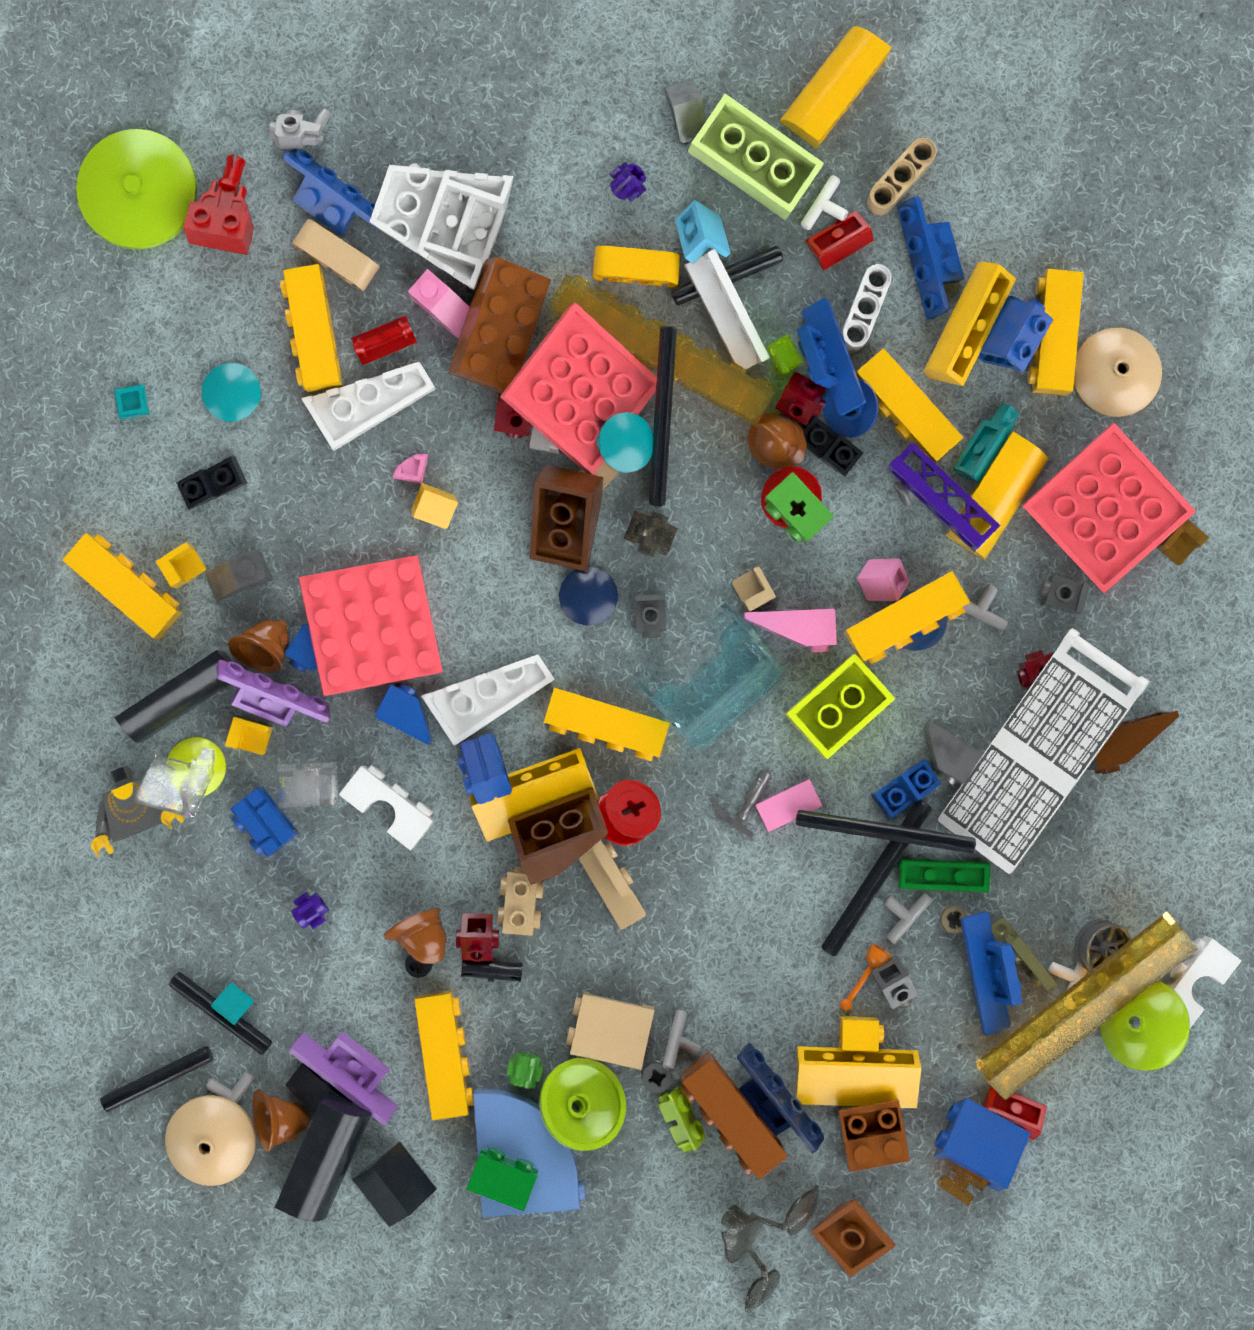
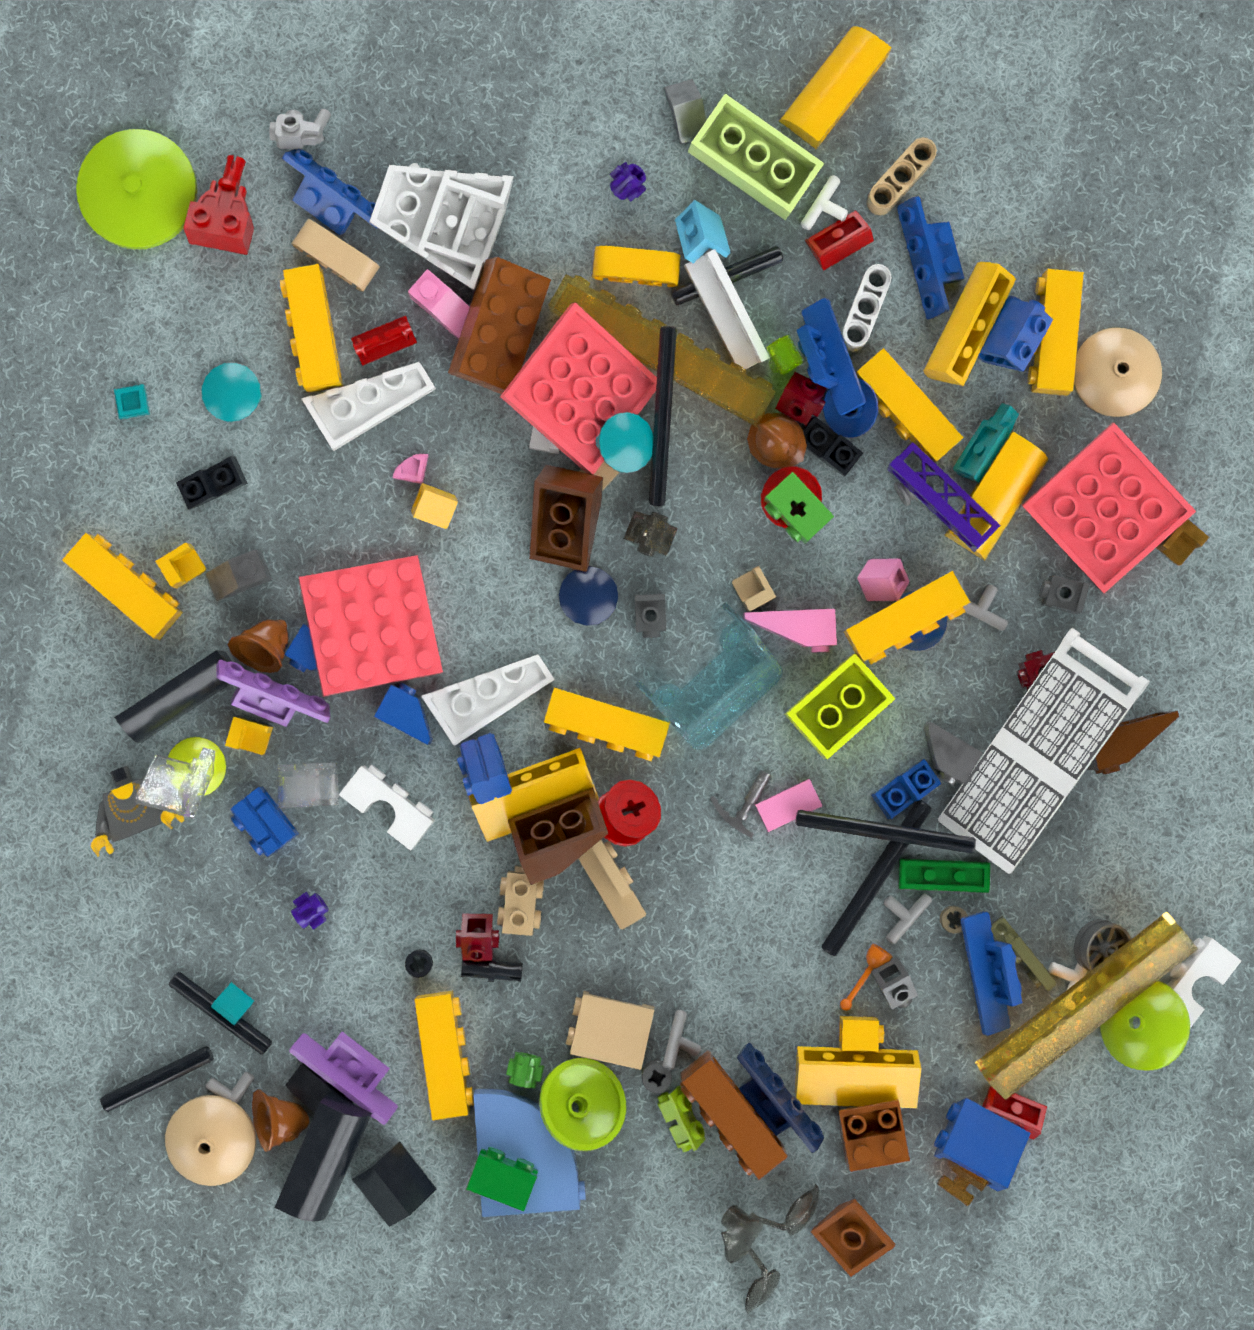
dark orange piece [384,907,447,964] -> none
dark red brick [493,393,534,438] -> none

